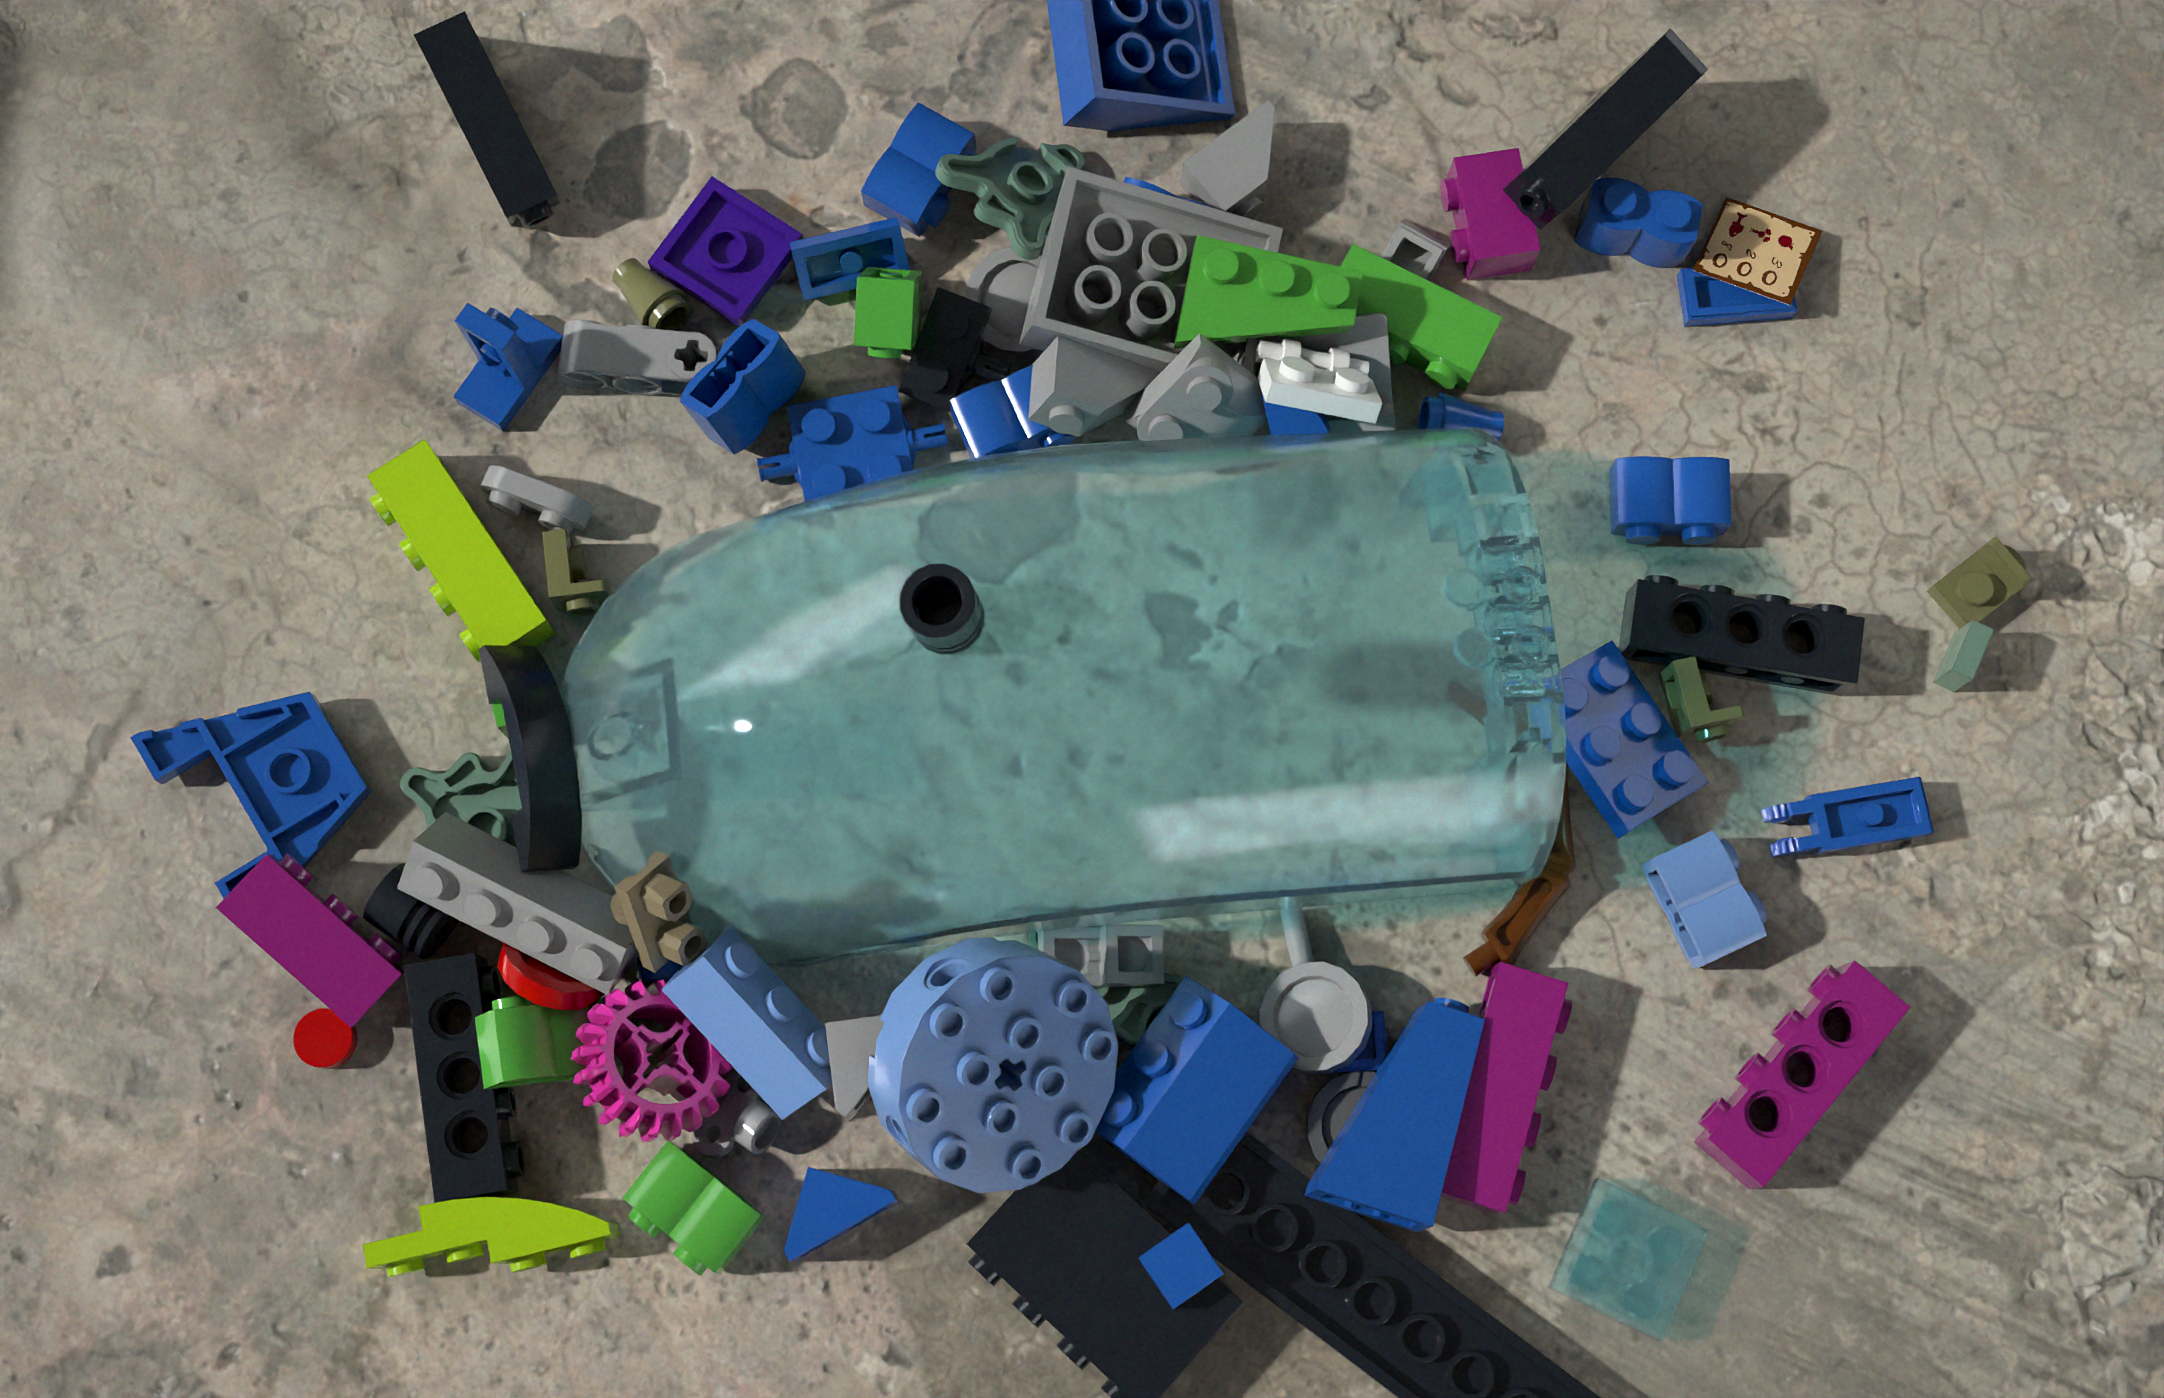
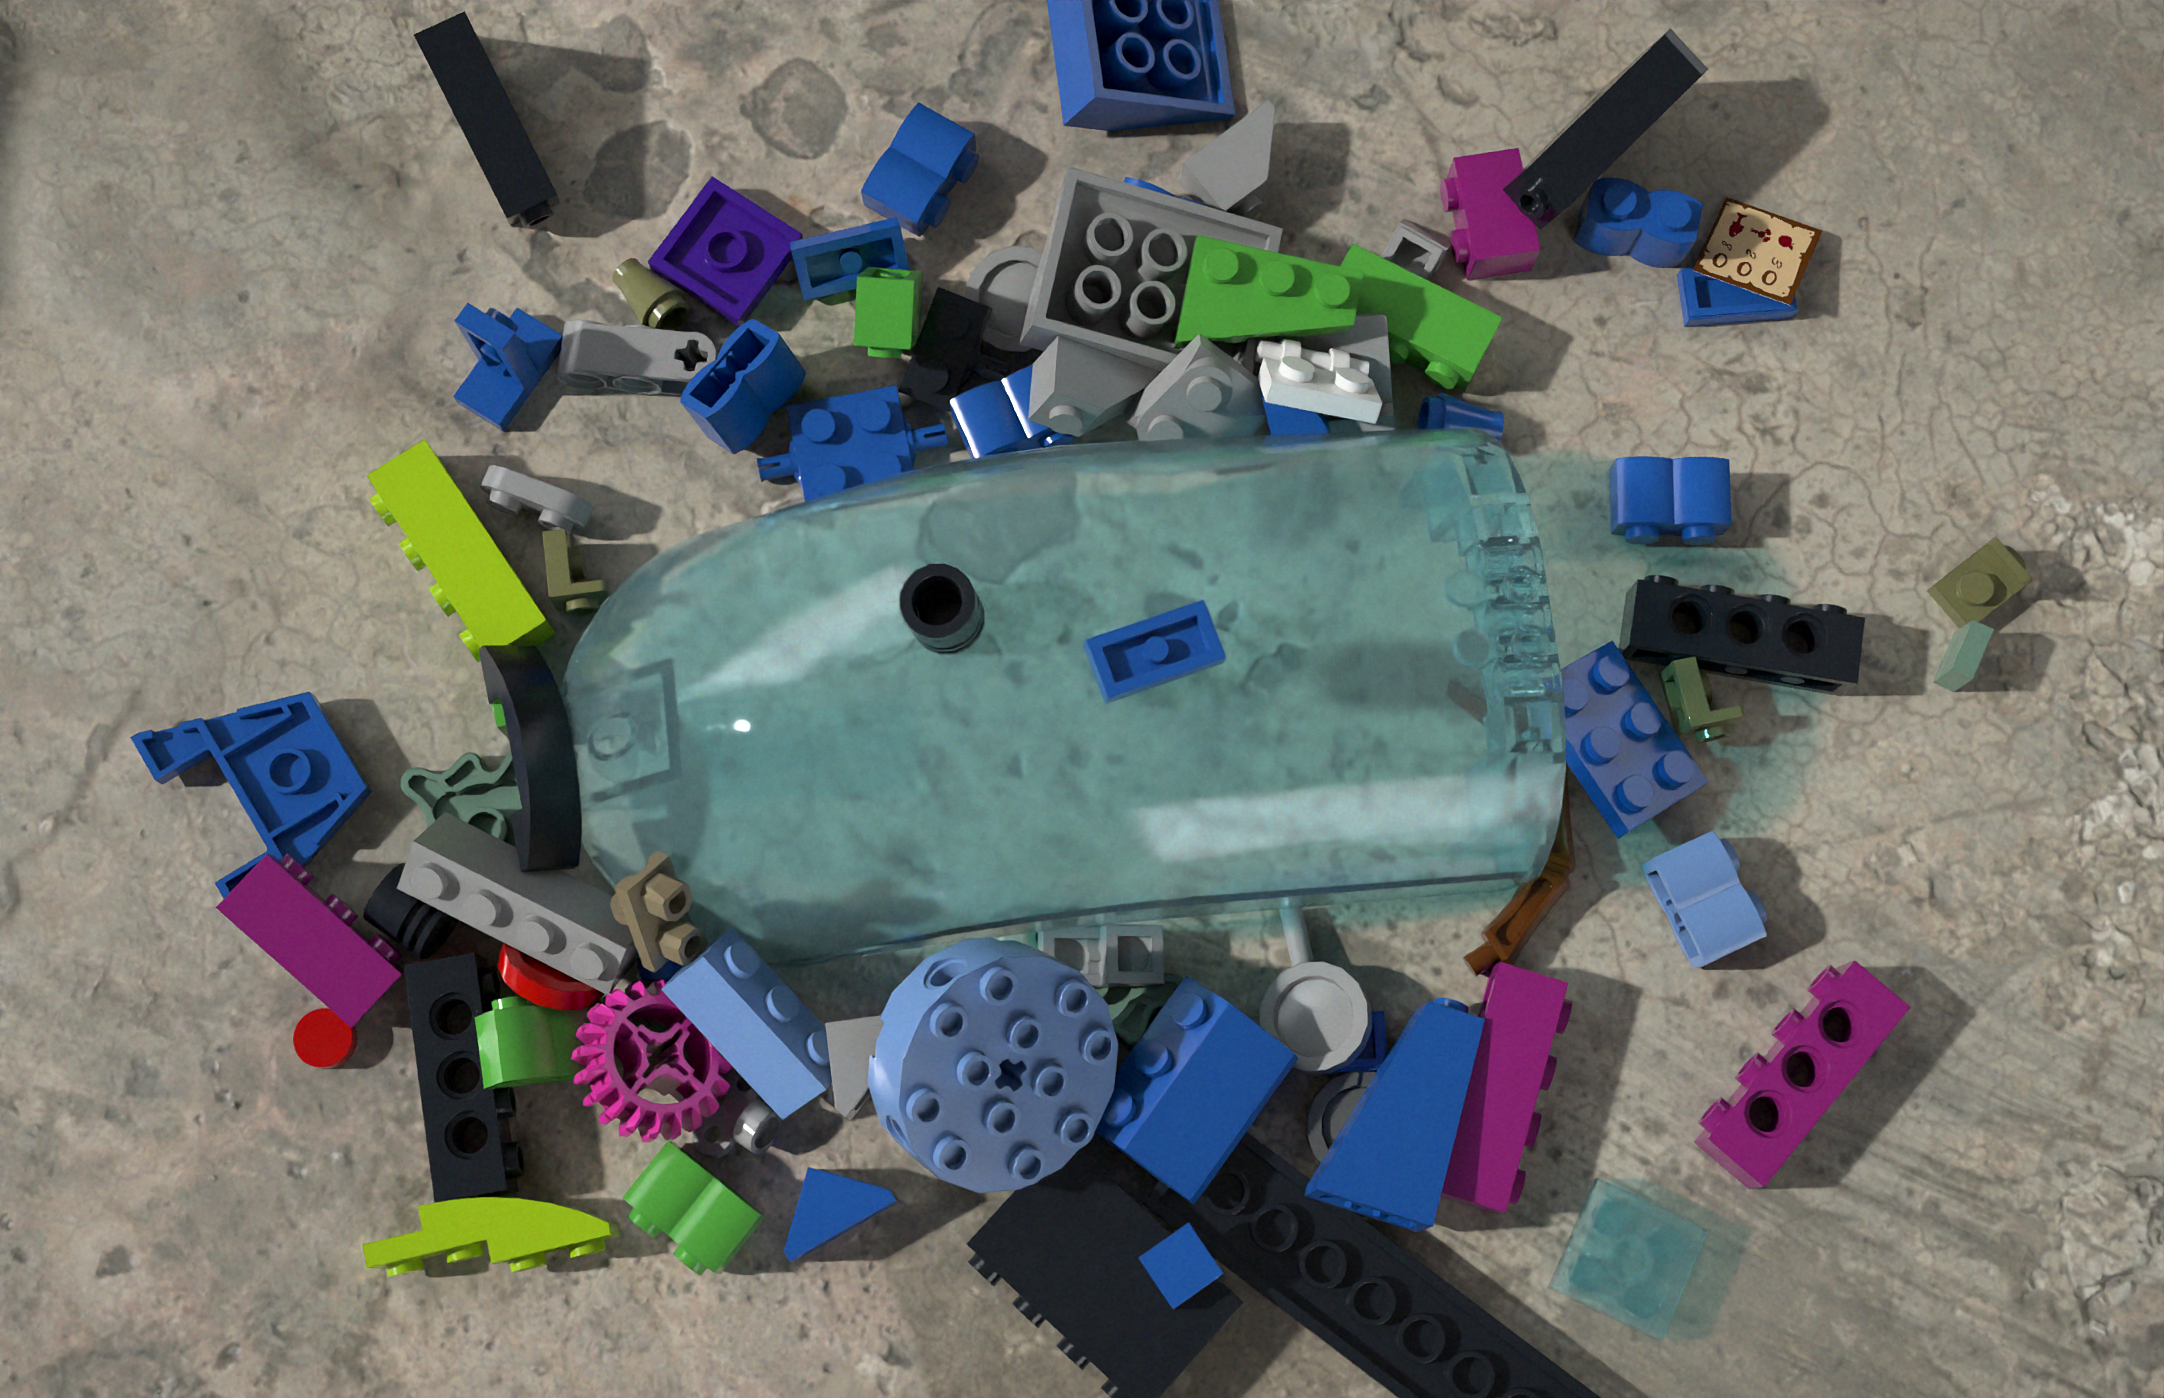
sand green tile [935,137,1085,260] -> none
blue hinge [1761,777,1934,858] -> none
none -> blue plate [1083,600,1227,704]

